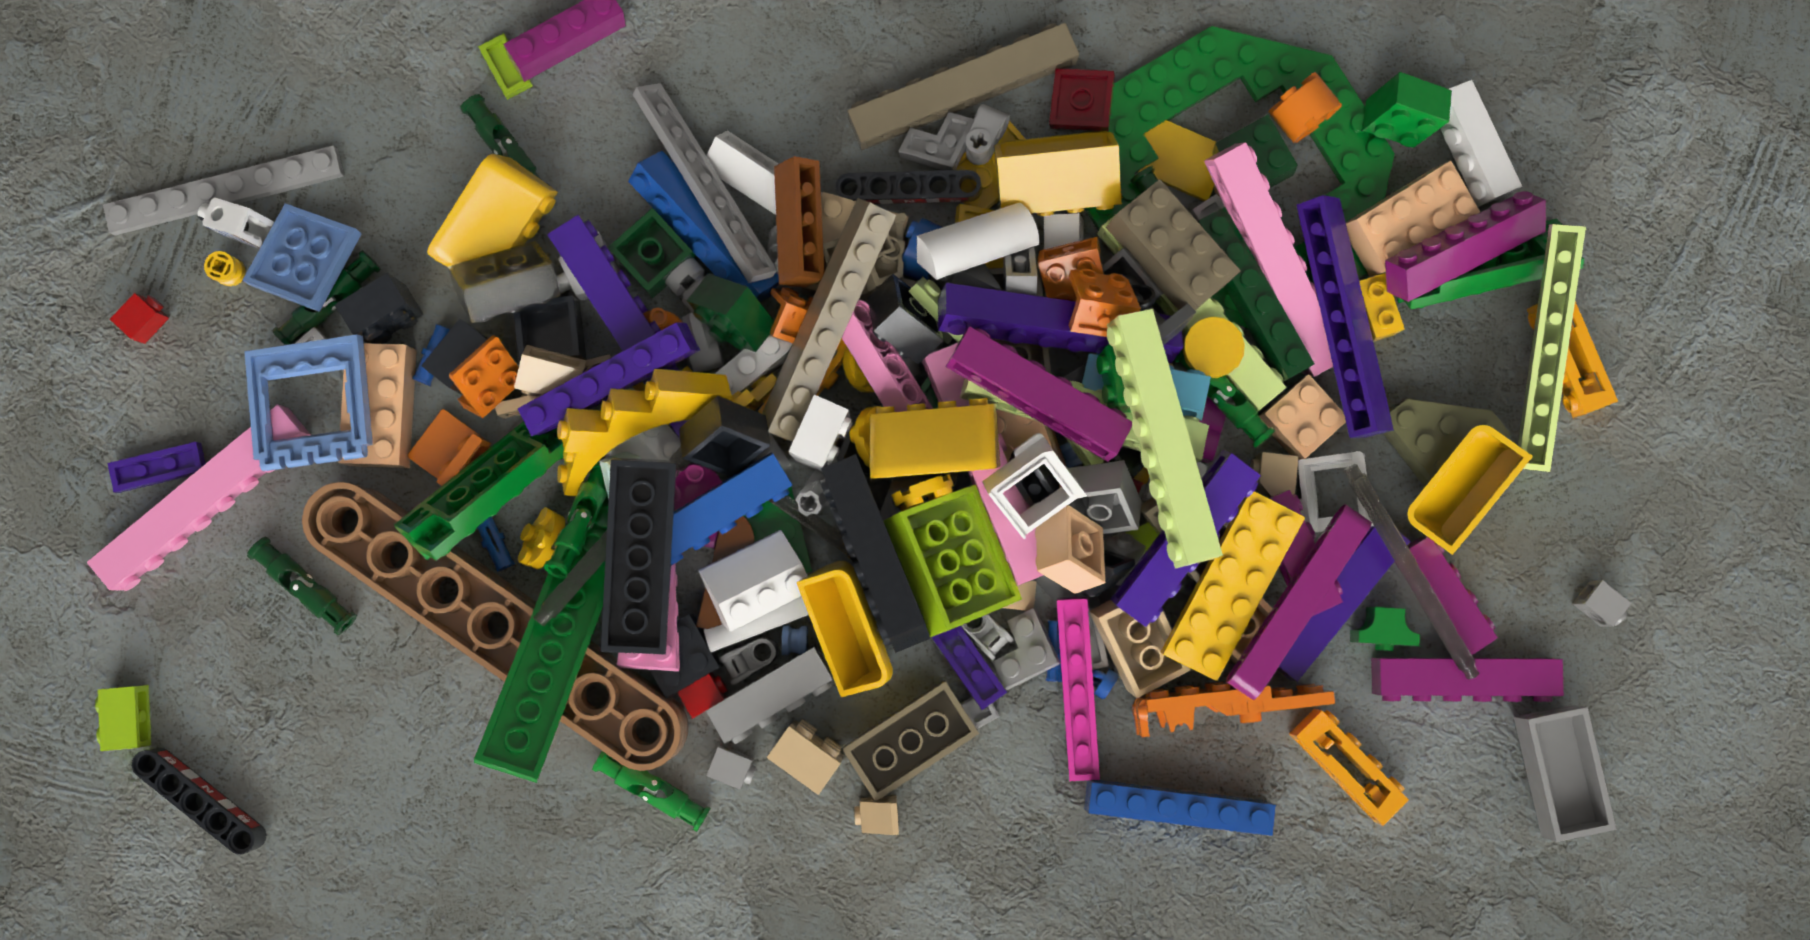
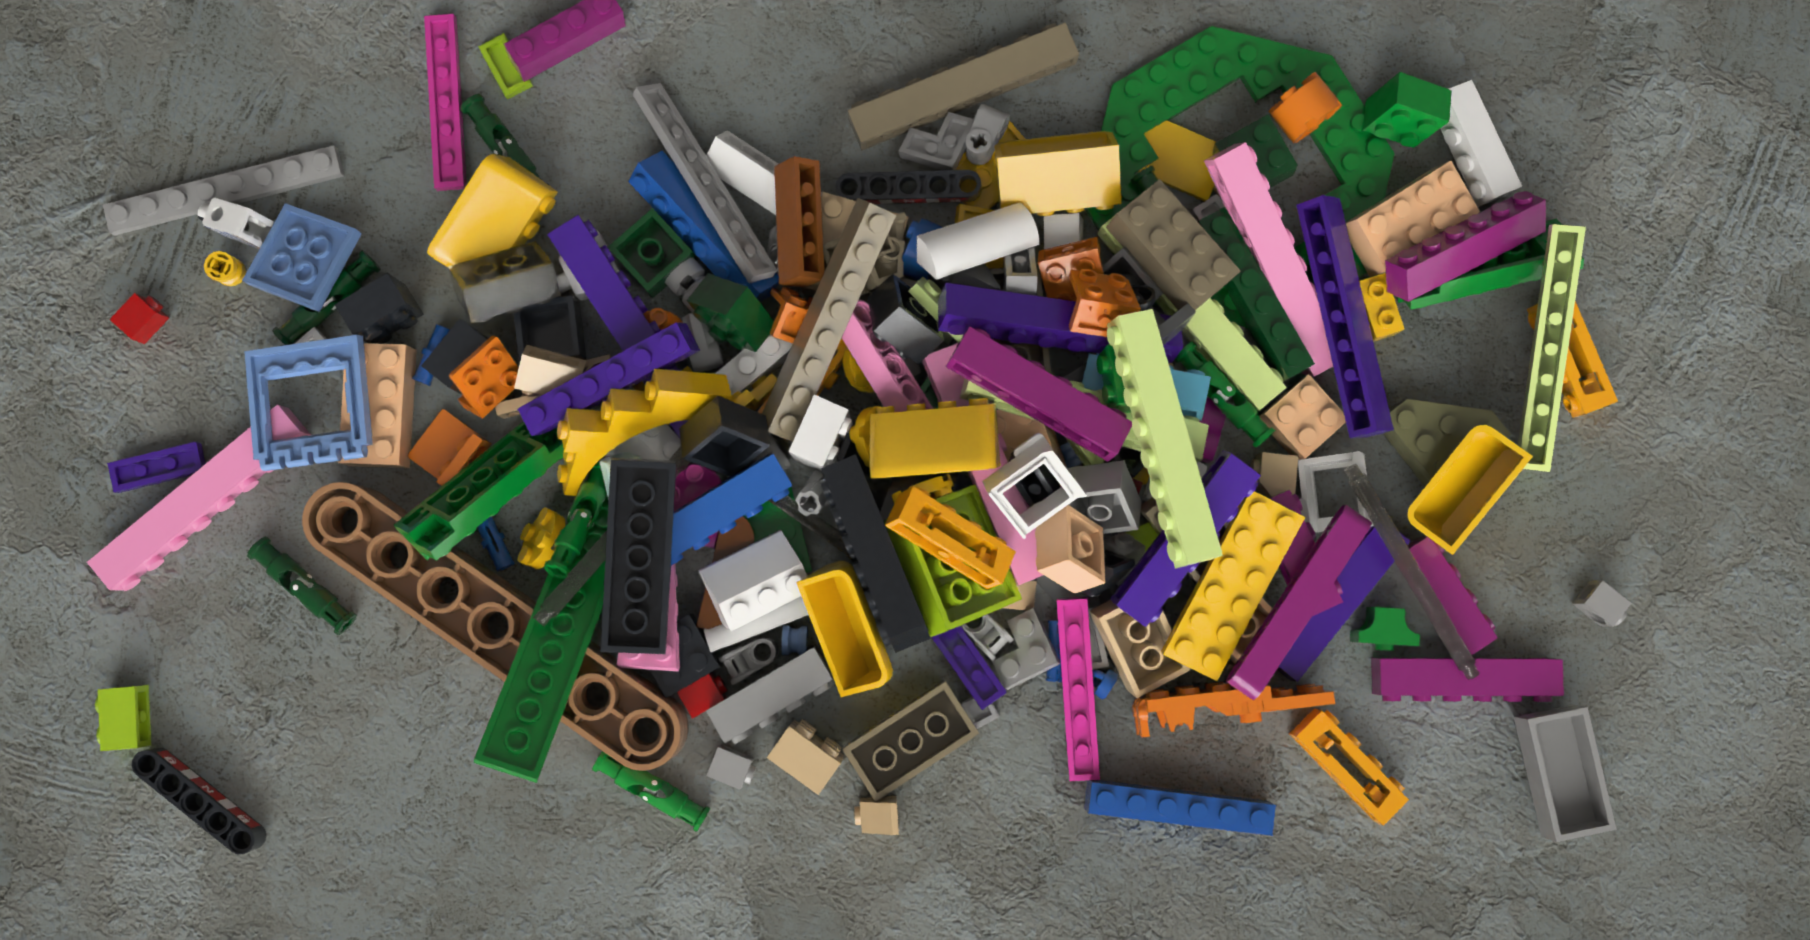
dark red plate [1049,69,1115,131] -> none
yellow tile [1182,317,1245,378] -> none
none -> dark pink plate [424,14,467,191]
none -> light orange brick [885,486,1016,589]

